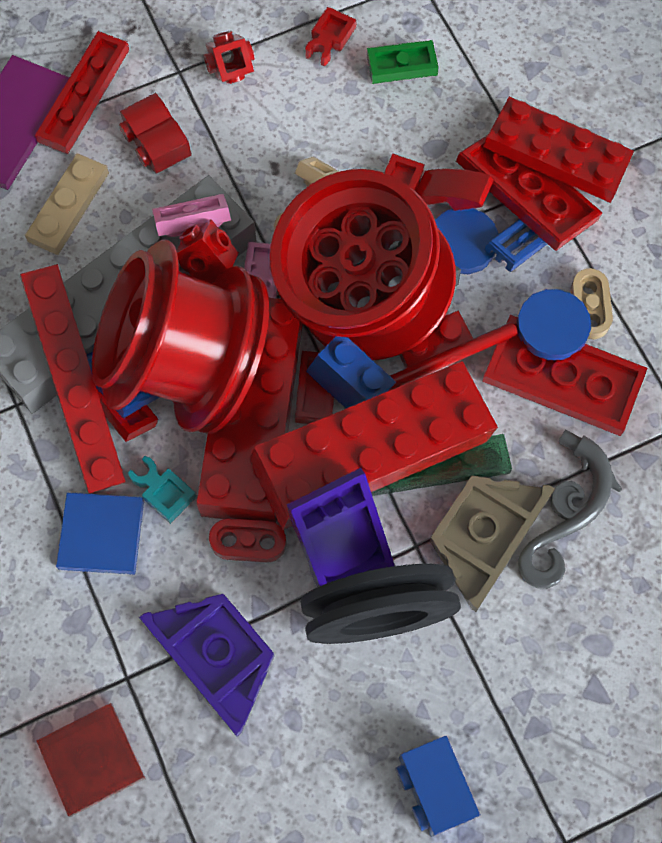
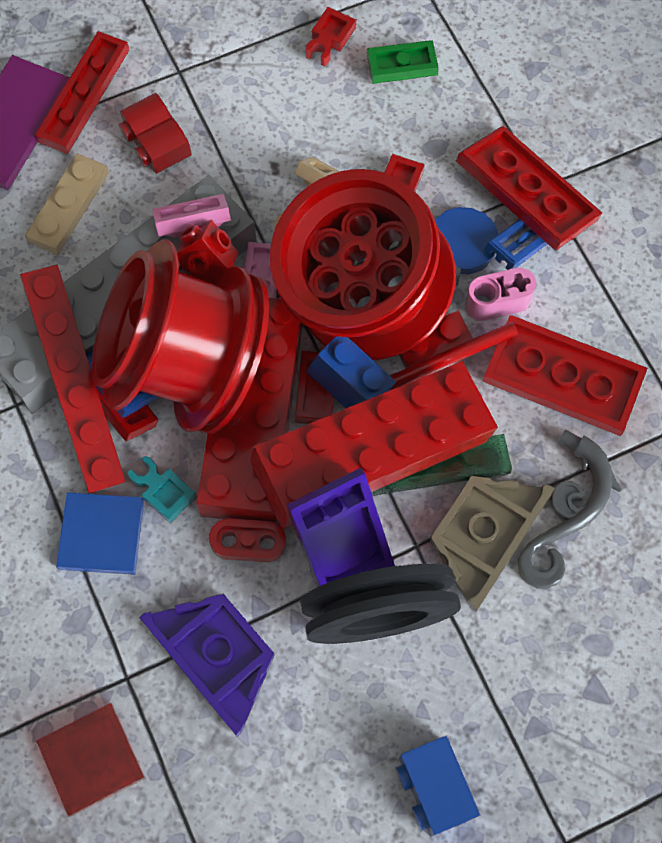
red brick [203,31,255,84] -> none
red slope [415,169,494,211] -> none
red plate [483,96,634,203] -> none
blue tile [517,289,591,360] -> none
tan plate [571,268,613,339] -> none
none -> bright pink beam [465,268,536,321]

